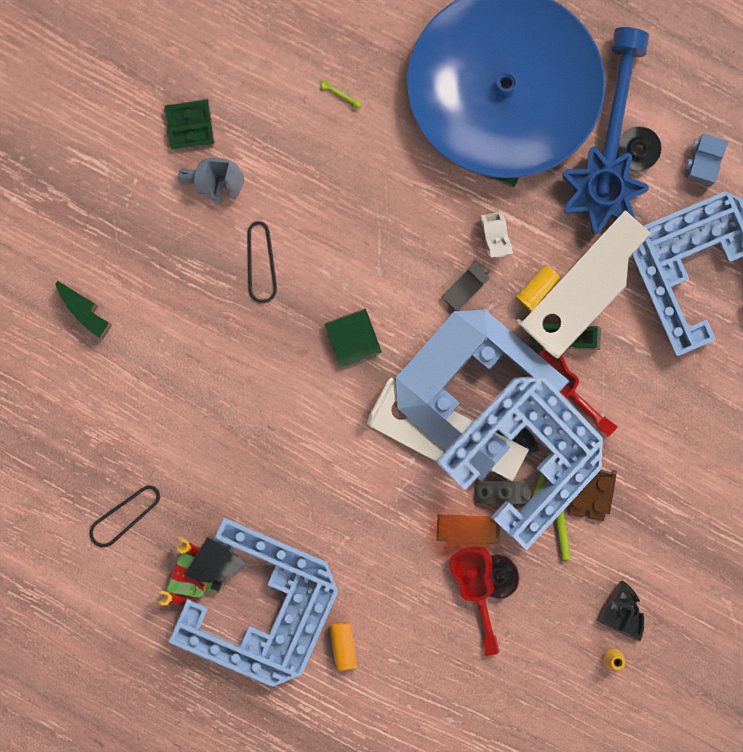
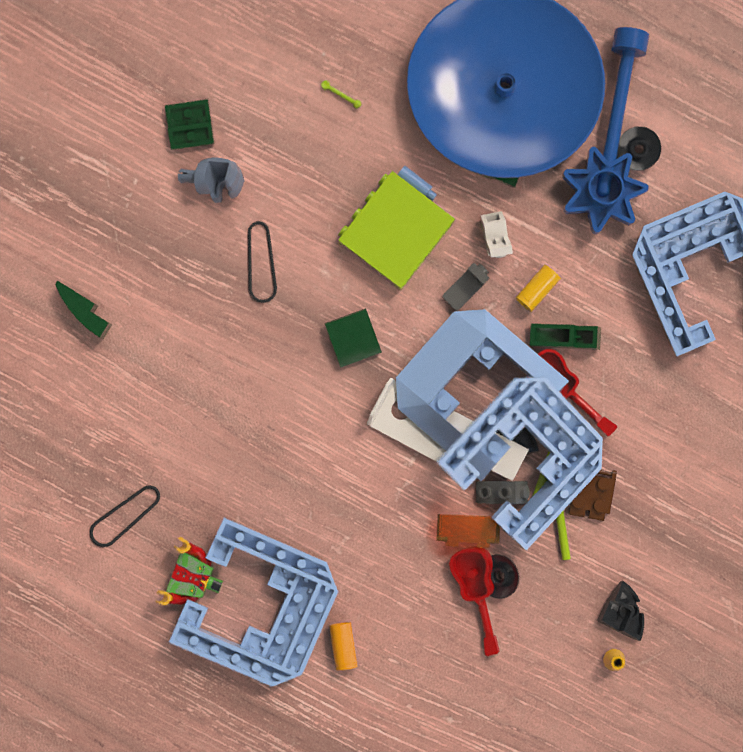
black brick [185,537,247,583] -> none
white piece [516,211,652,359] -> none
medium blue brick [685,133,728,186] -> none
none -> lime panel [338,171,455,291]
none -> medium blue cylinder [398,166,437,201]

